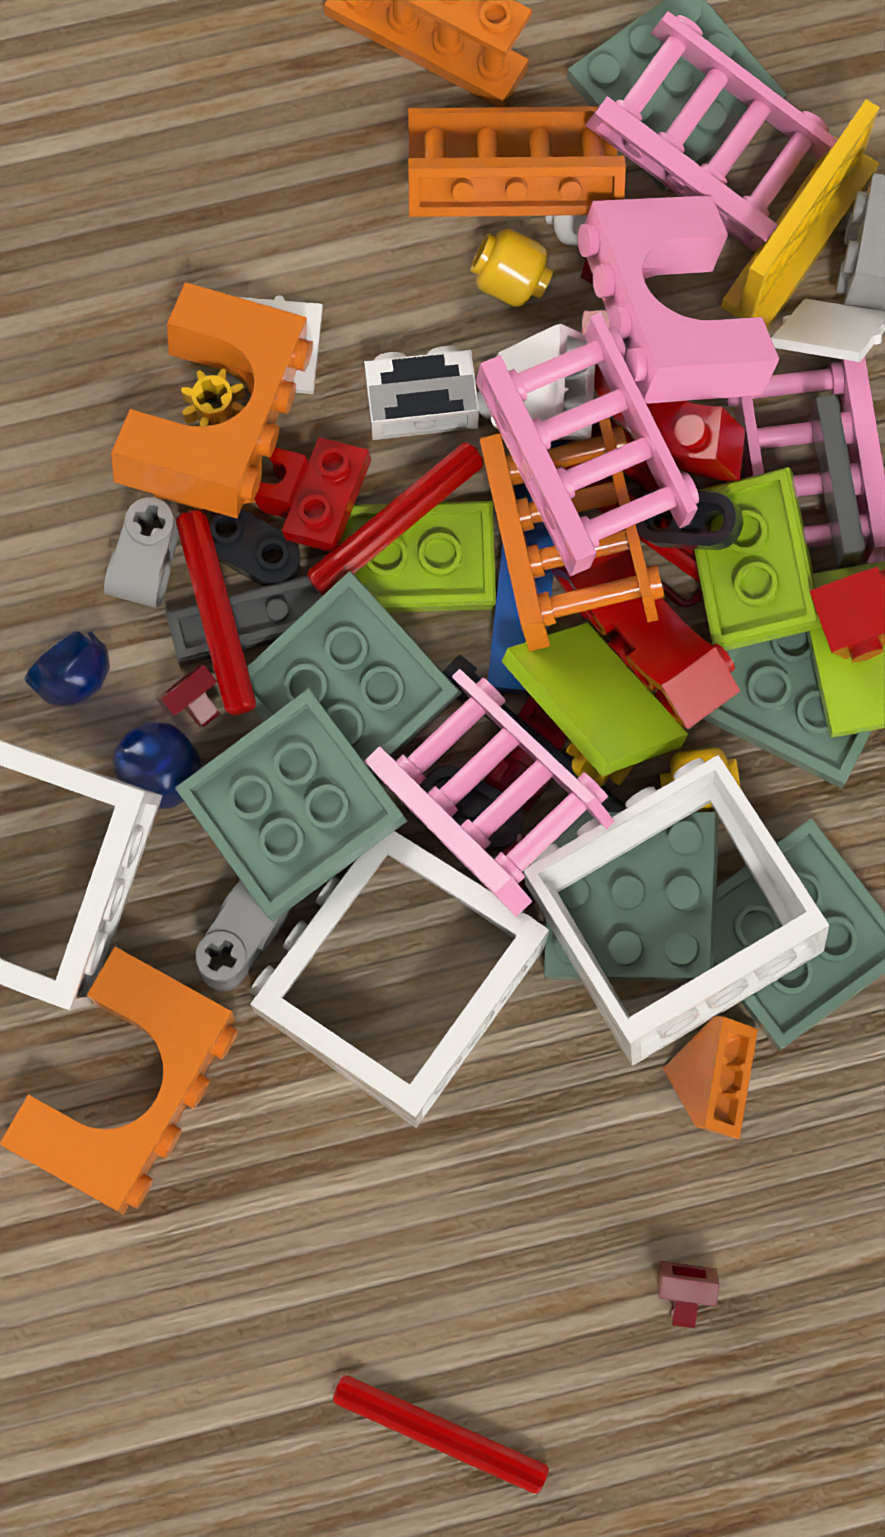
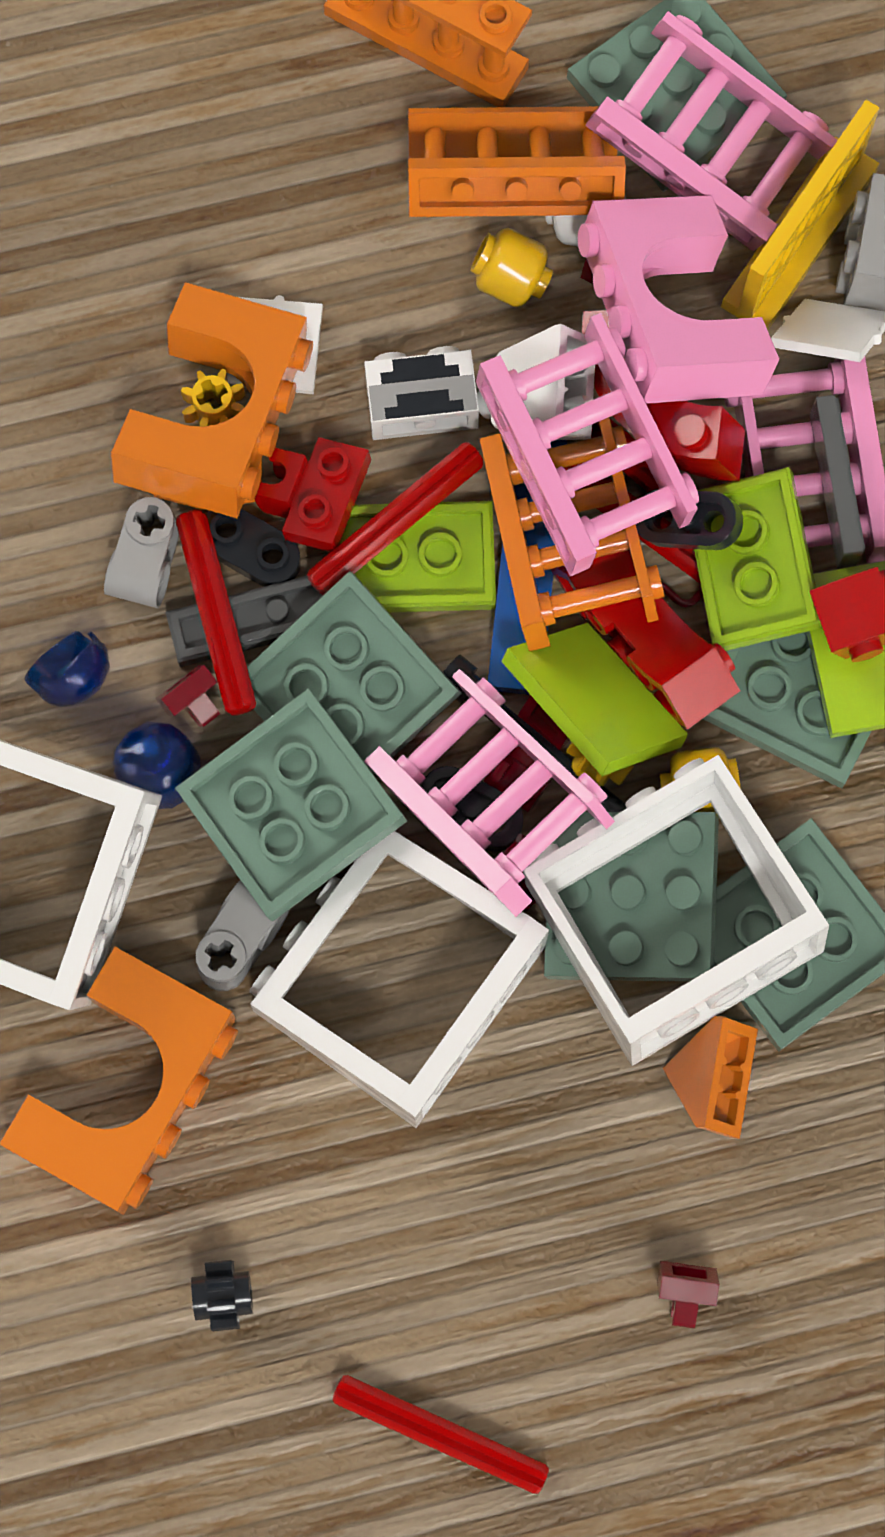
none -> black gear [191,1260,253,1332]

